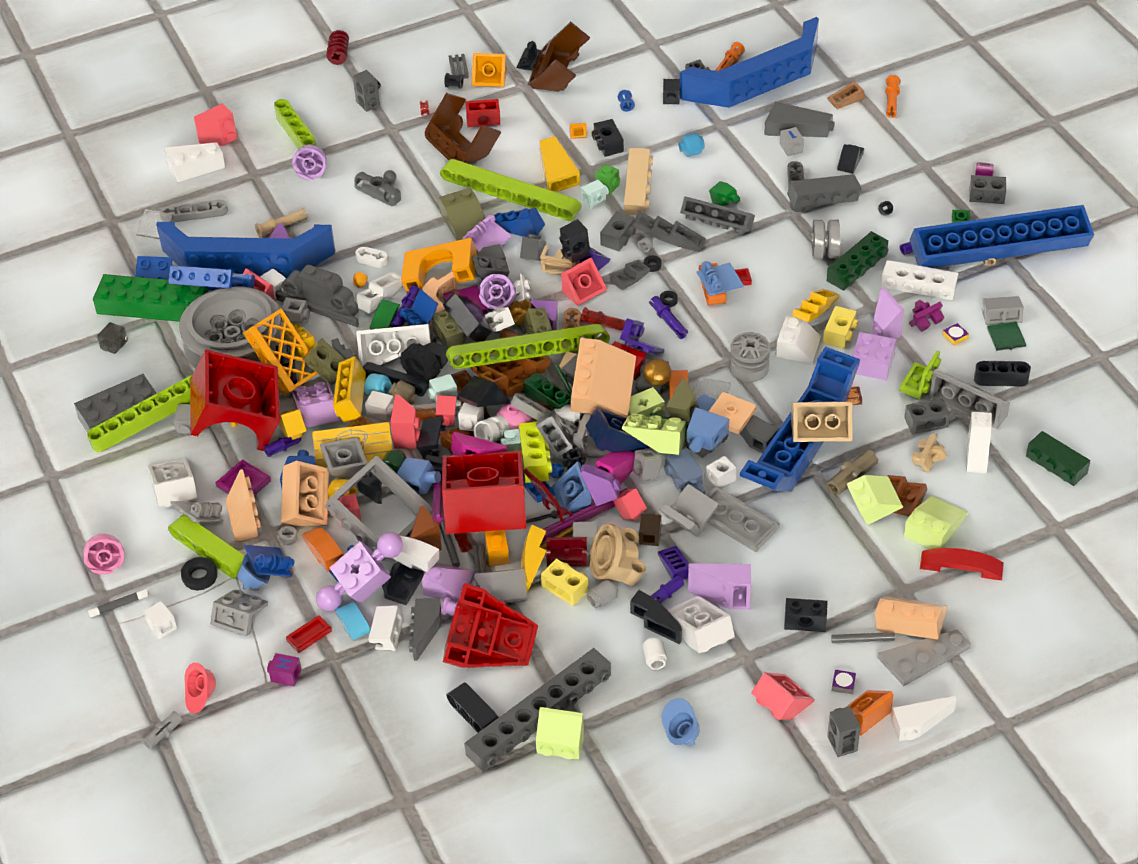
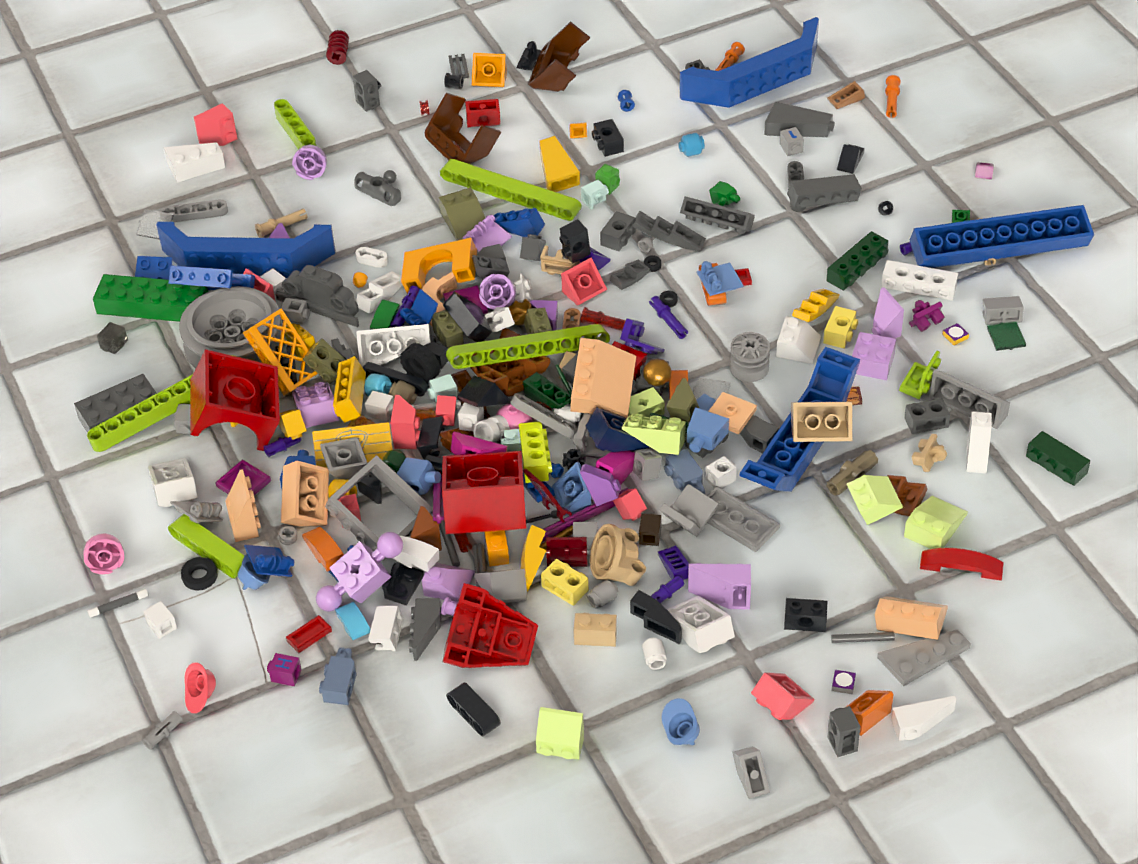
light grey bracket [210,590,268,636] -> none
dark grey brick [464,648,611,771] -> none
dark grey brick [536,410,574,458] -> none
tan wedge [624,148,653,215] -> none
black brick [663,79,680,104] -> none
light grey wheel [811,220,840,259] -> none
dark grey brick [969,175,1006,204] -> none
black beam [974,361,1031,387] -> none
none -> sand blue hinge [319,648,357,705]
none -> tan brick [574,613,617,647]
none -> light grey slope [732,746,770,799]

